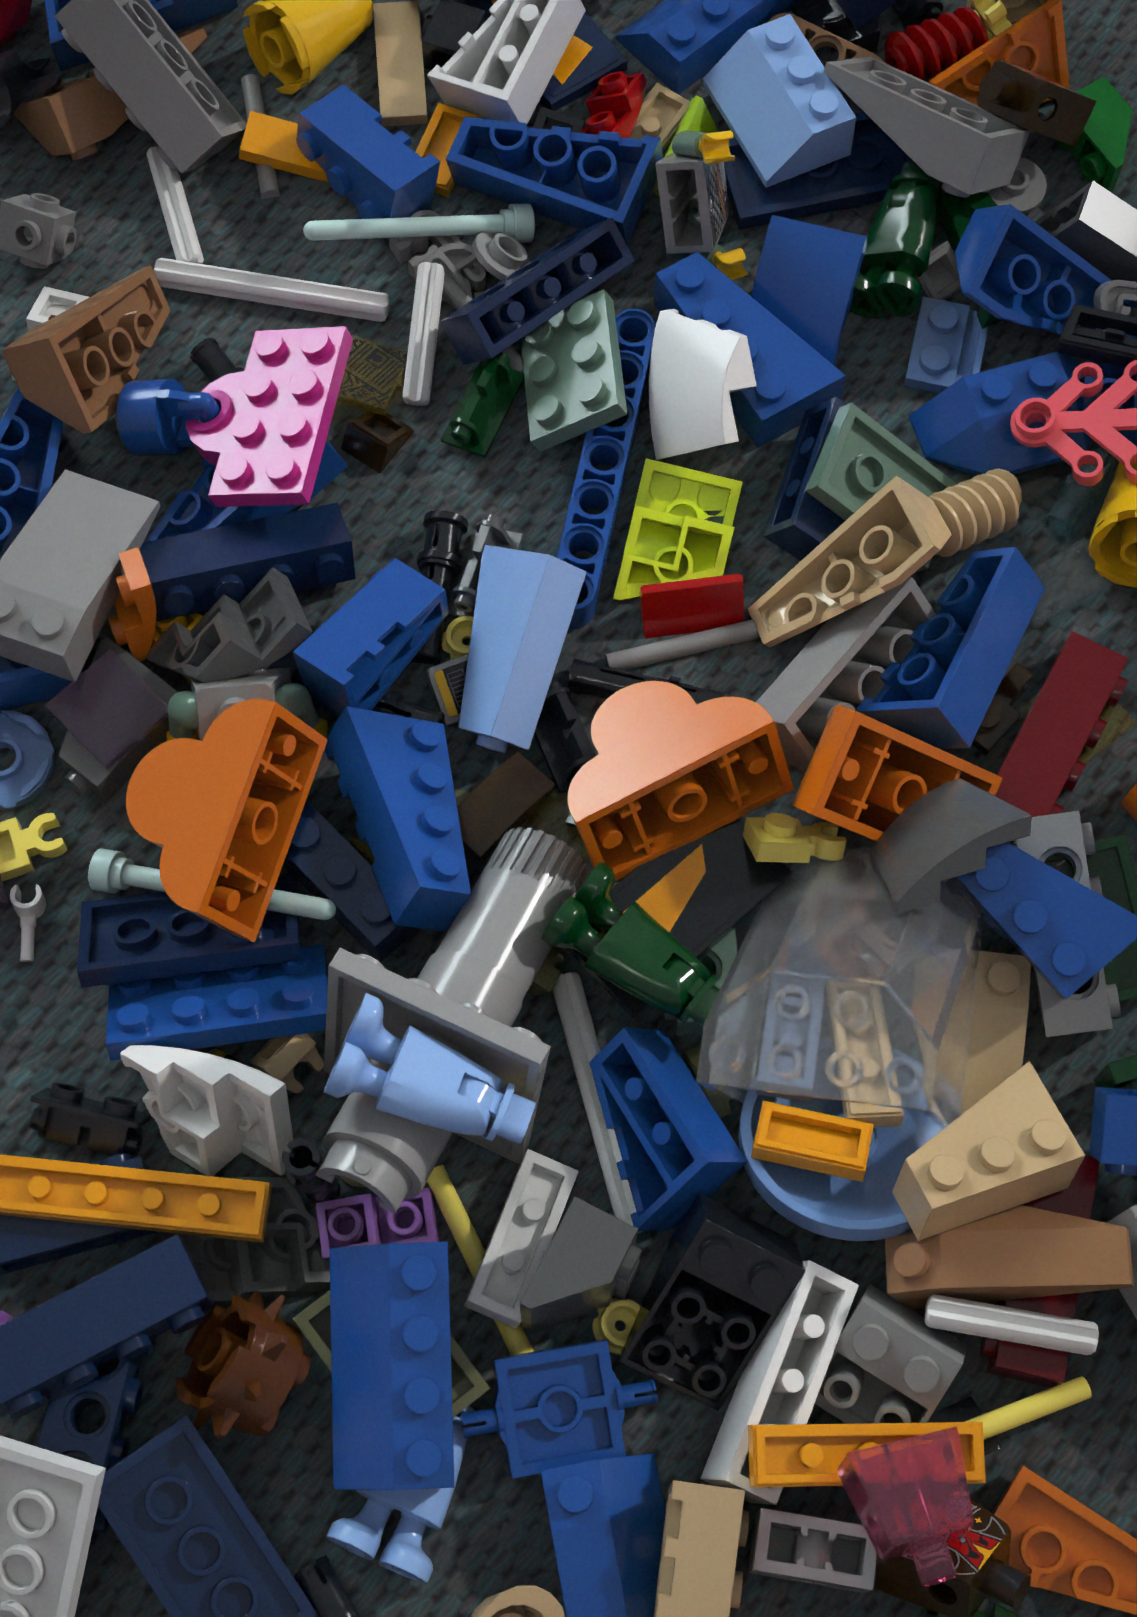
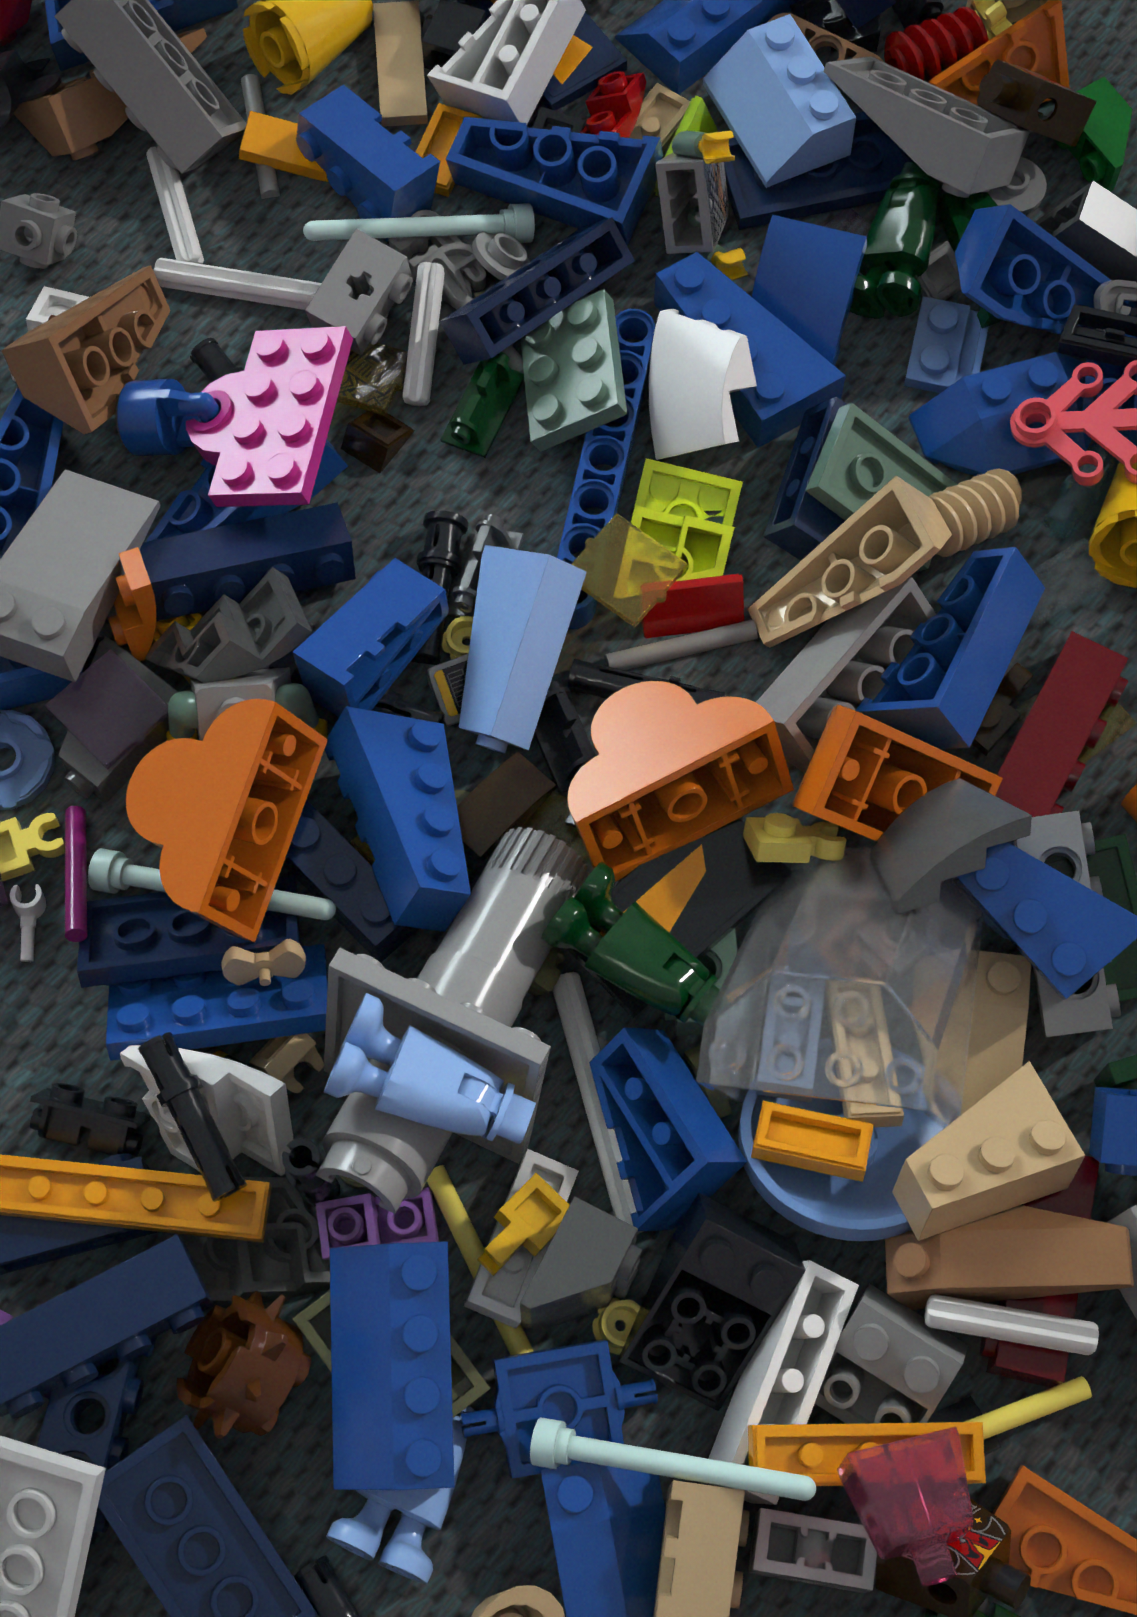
none -> magenta bar [65,806,87,942]
none -> black pin [138,1032,247,1202]
none -> tan piece [221,939,306,986]
none -> light grey brick [305,228,413,355]
none -> yellow plate [477,1173,570,1276]
none -> light aqua piece [530,1417,816,1501]
none -> clear yellow piece [571,513,687,628]

